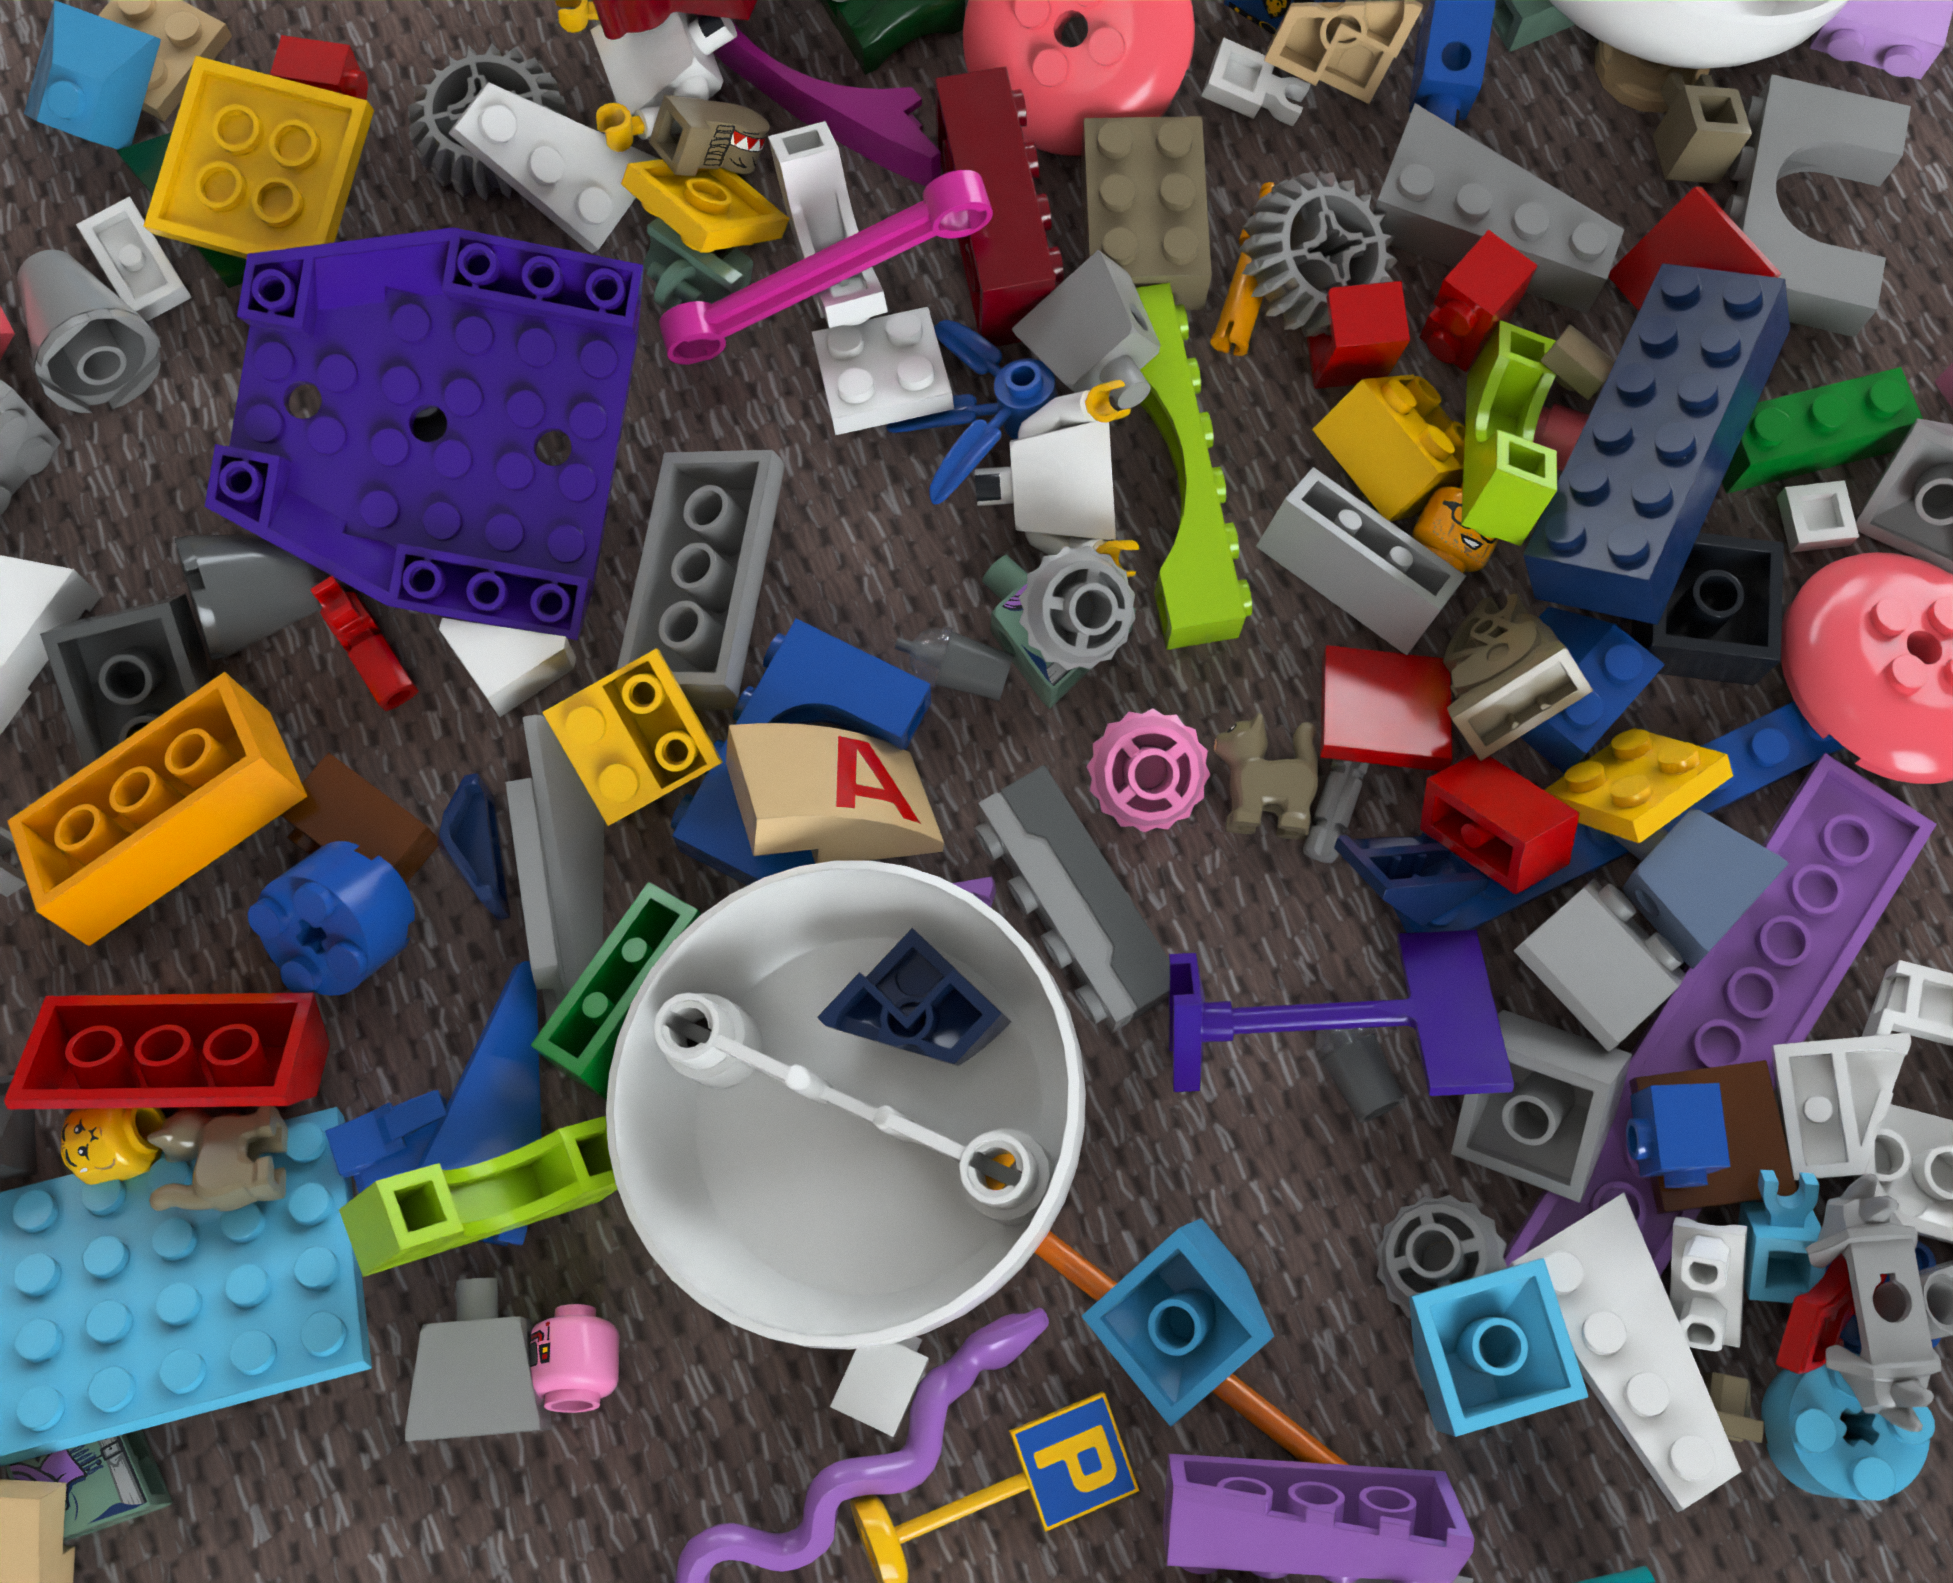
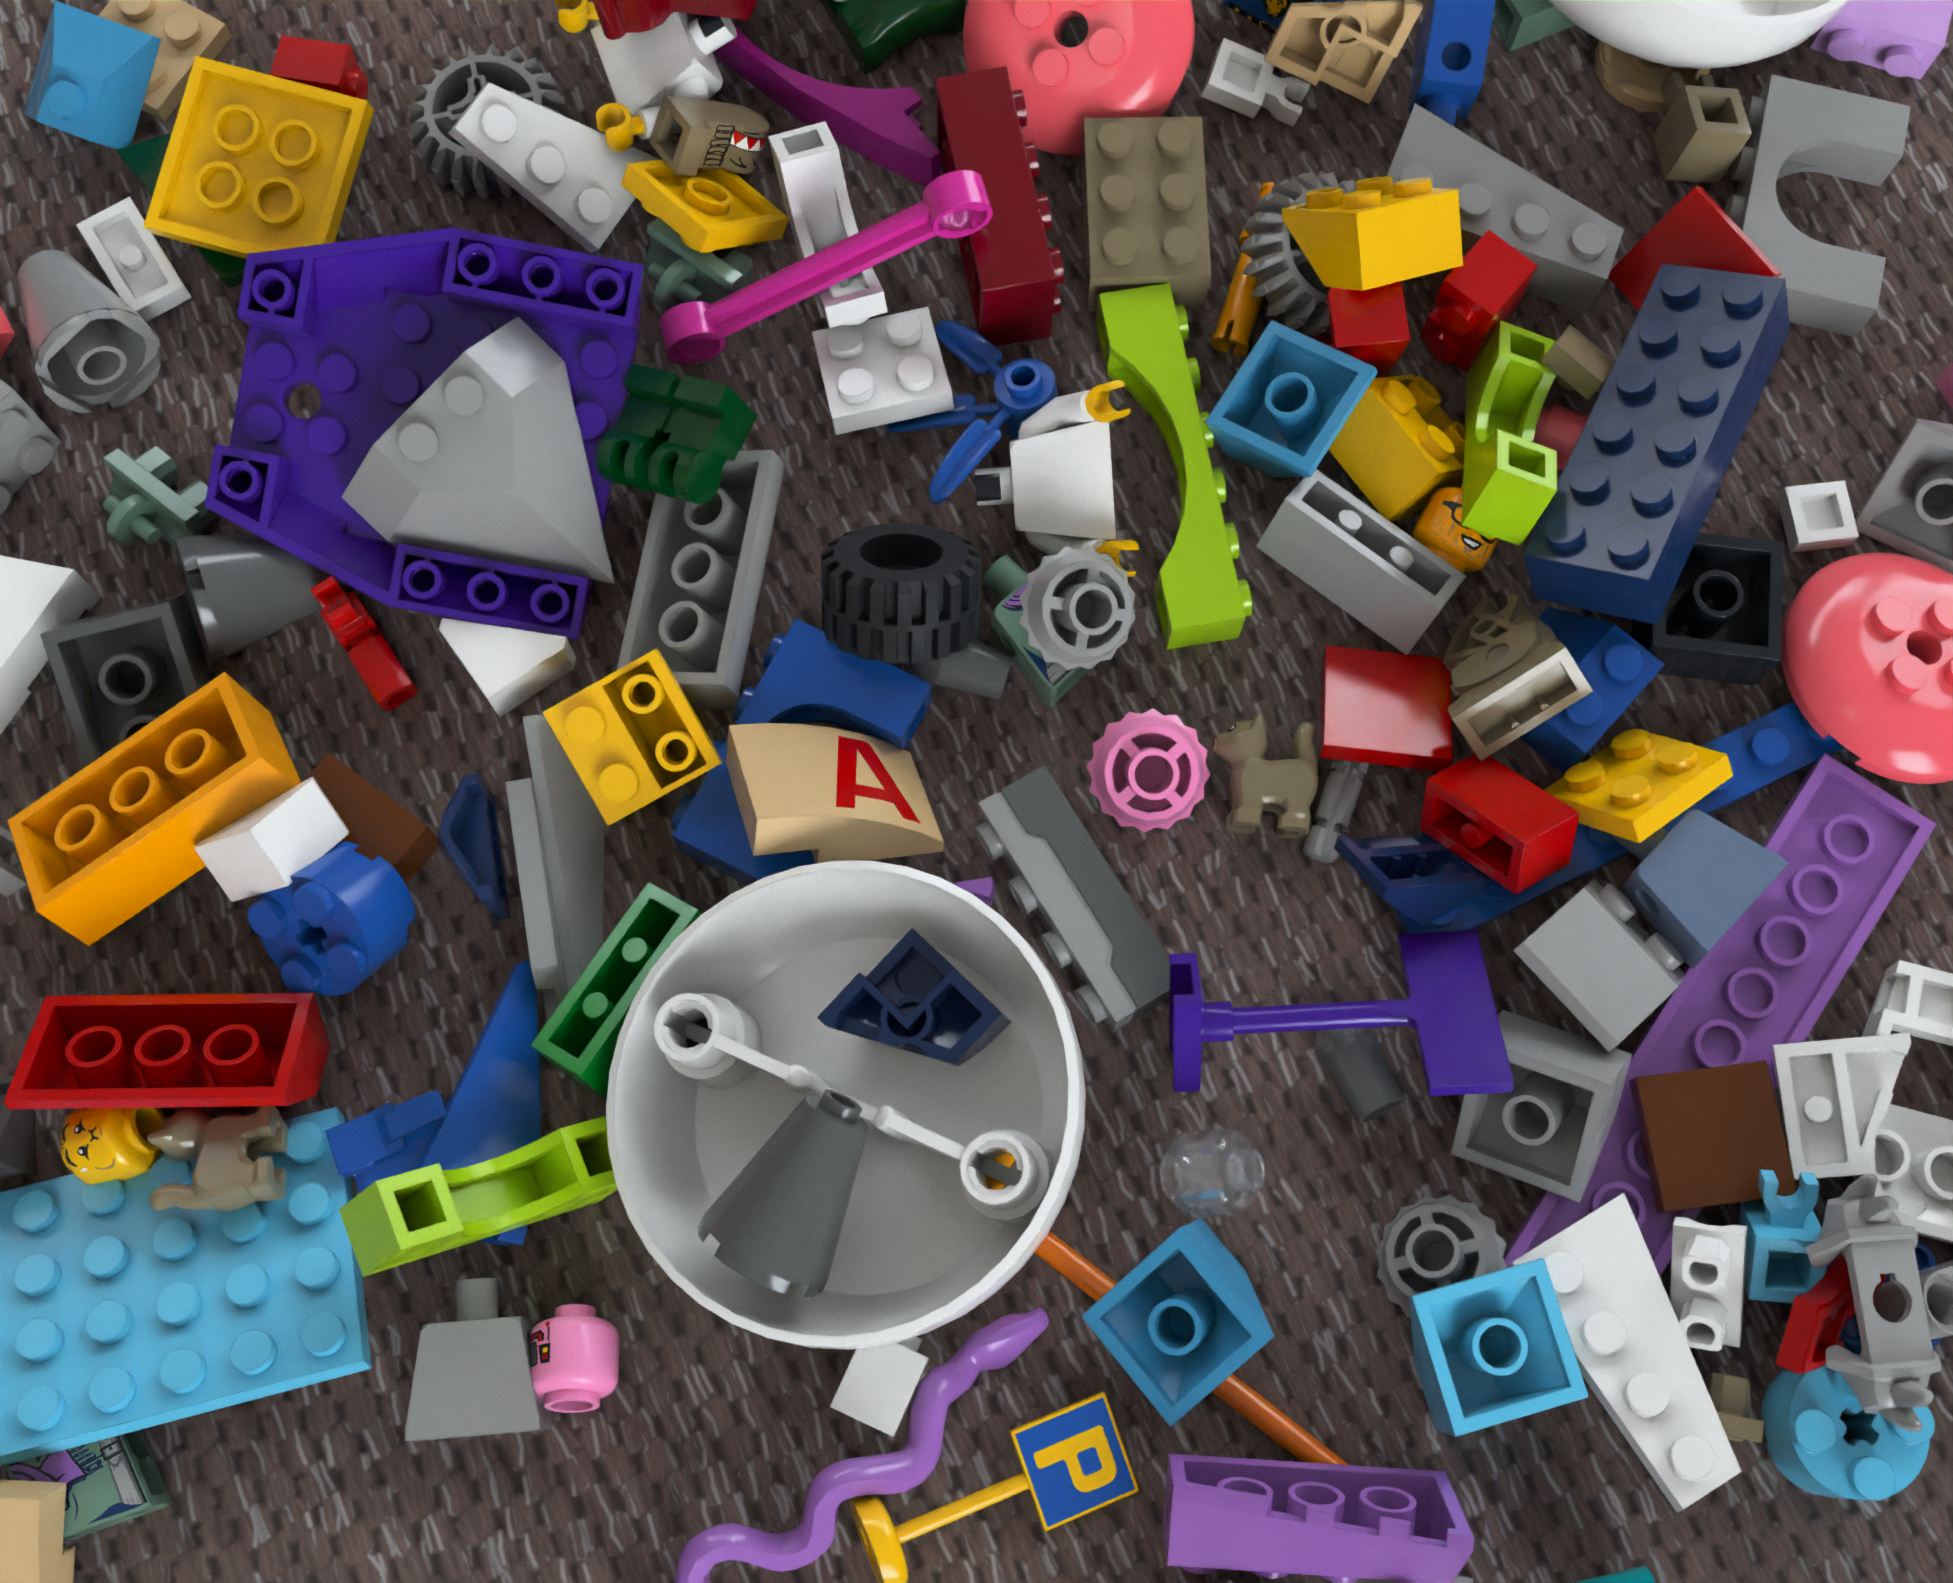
light grey torso [1012,250,1160,409] -> none
blue brick [1626,1083,1731,1188] -> none
green brick [1722,367,1923,494] -> none
none -> sand green hips [103,446,220,549]
none -> white slope [194,776,349,902]
none -> light grey wedge [342,317,615,584]
none -> dark green legs [597,364,757,505]
none -> dark grey cone [698,1089,868,1297]
none -> black tyre [821,523,981,664]
none -> clear head [1160,1127,1265,1219]
none -> dark azure slope [1205,320,1378,477]
none -> yellow slope [1282,176,1463,291]

